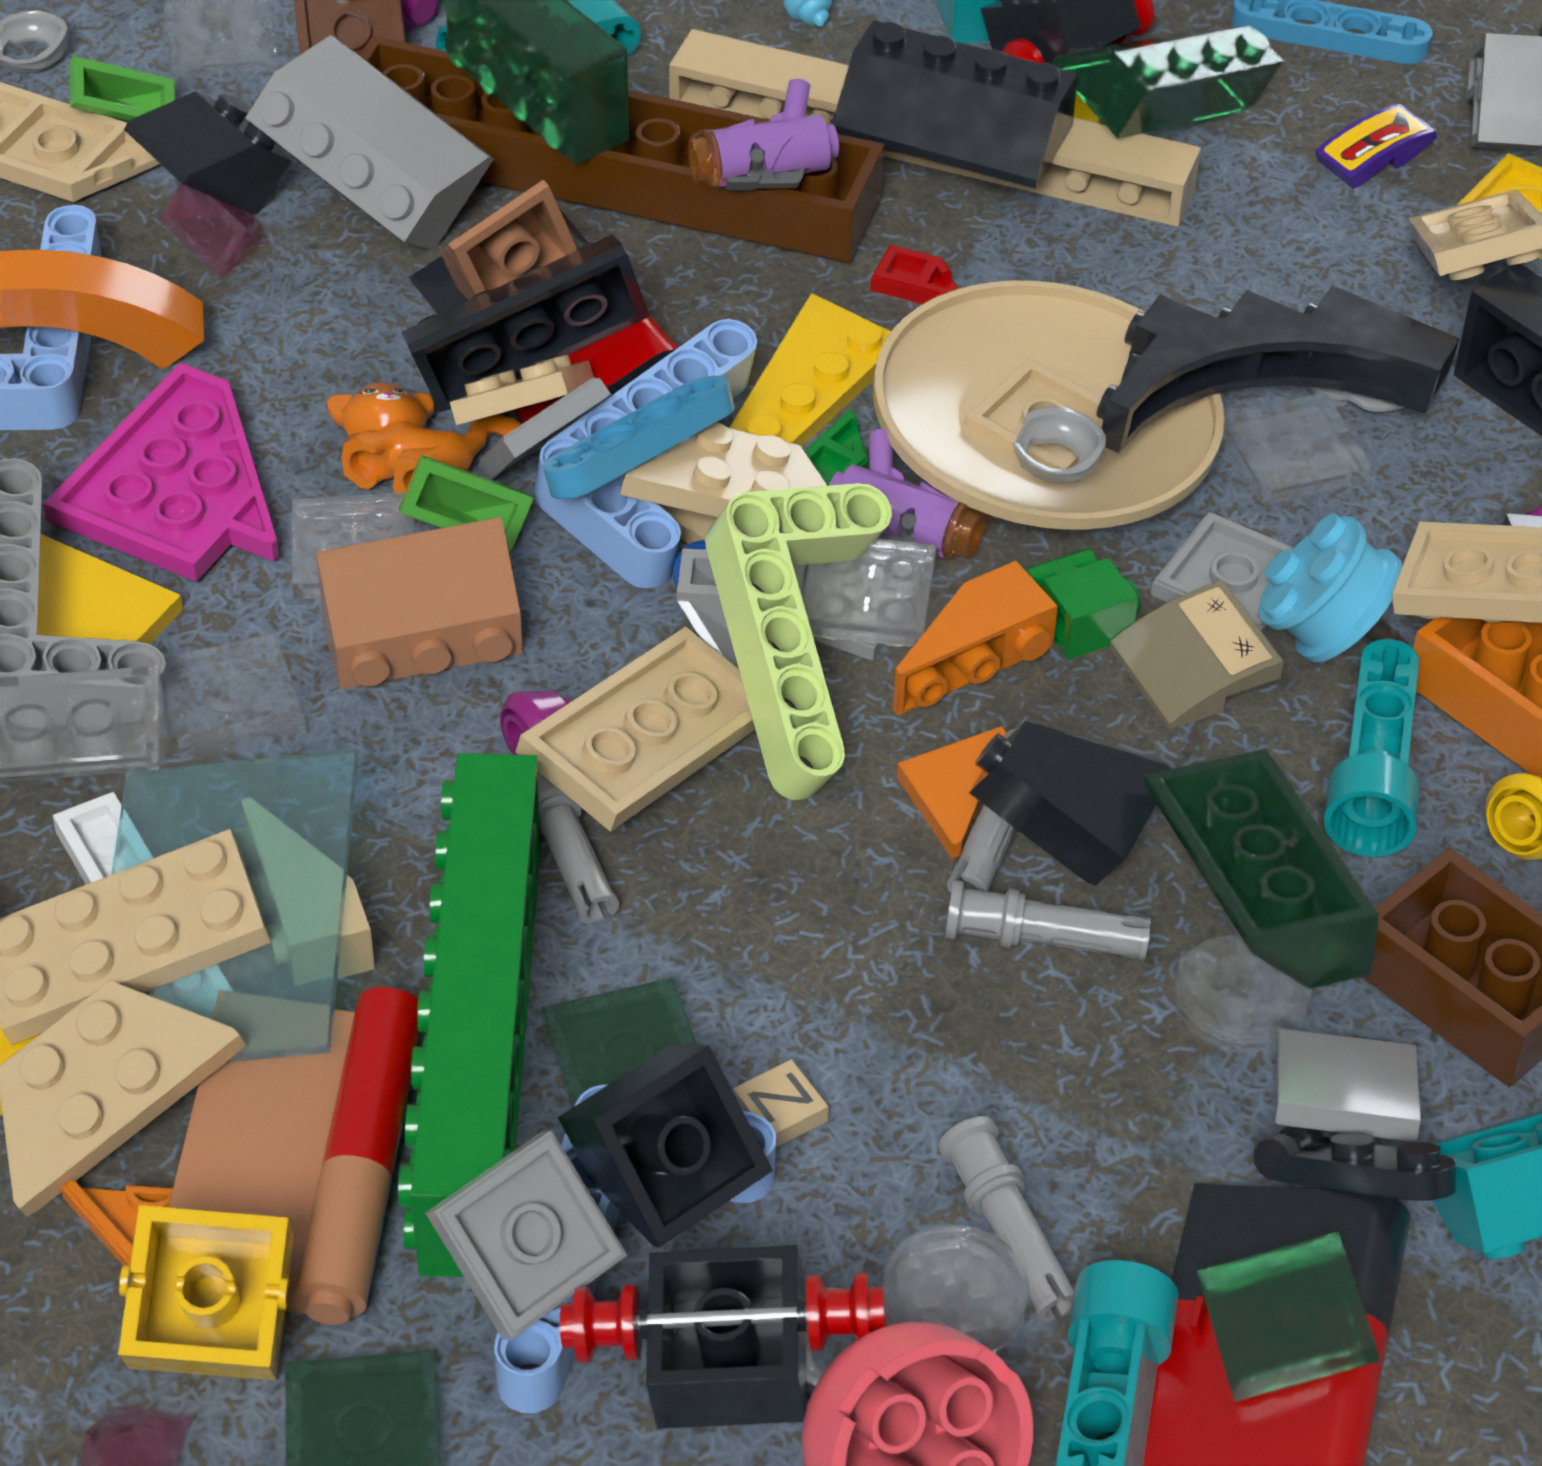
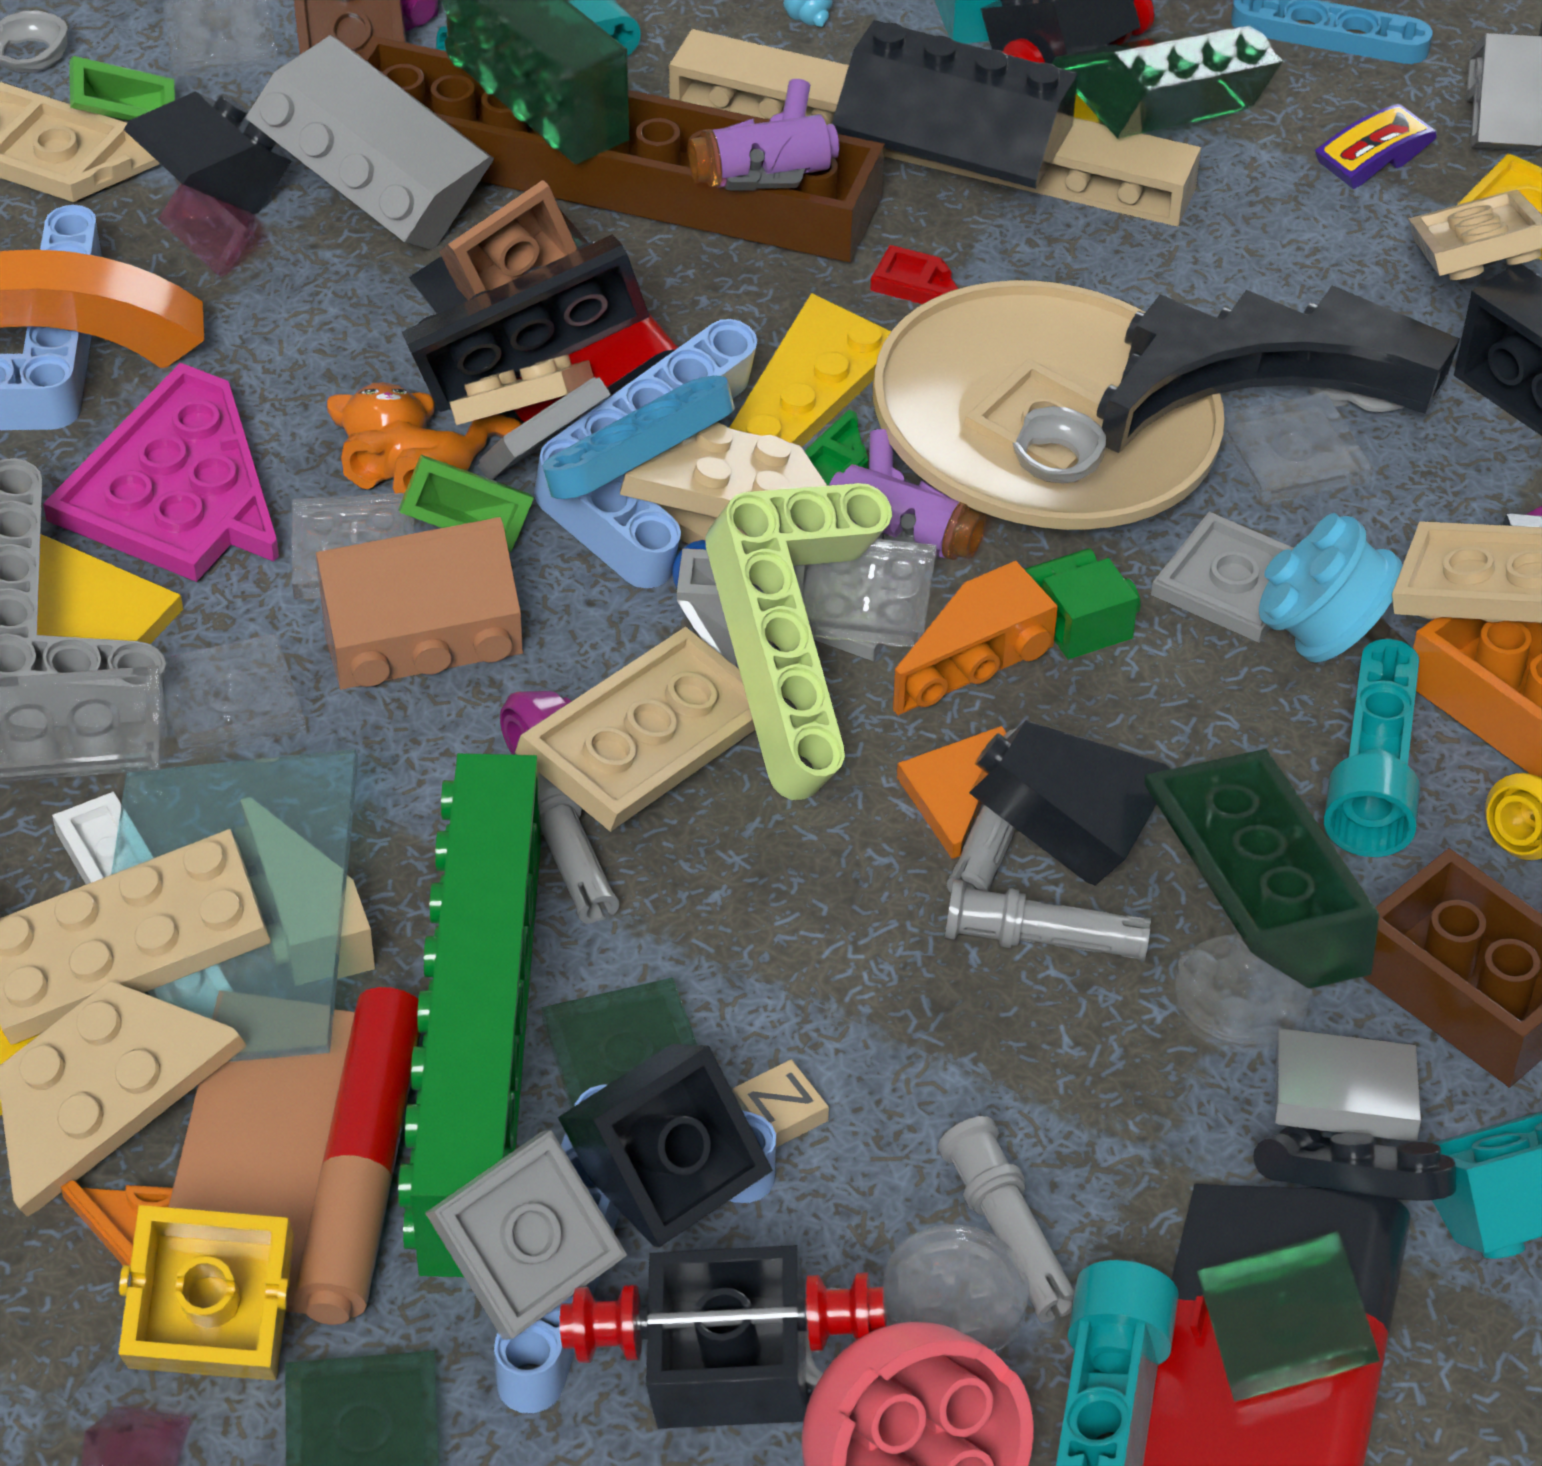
dark tan slope [1110,580,1284,730] -> none

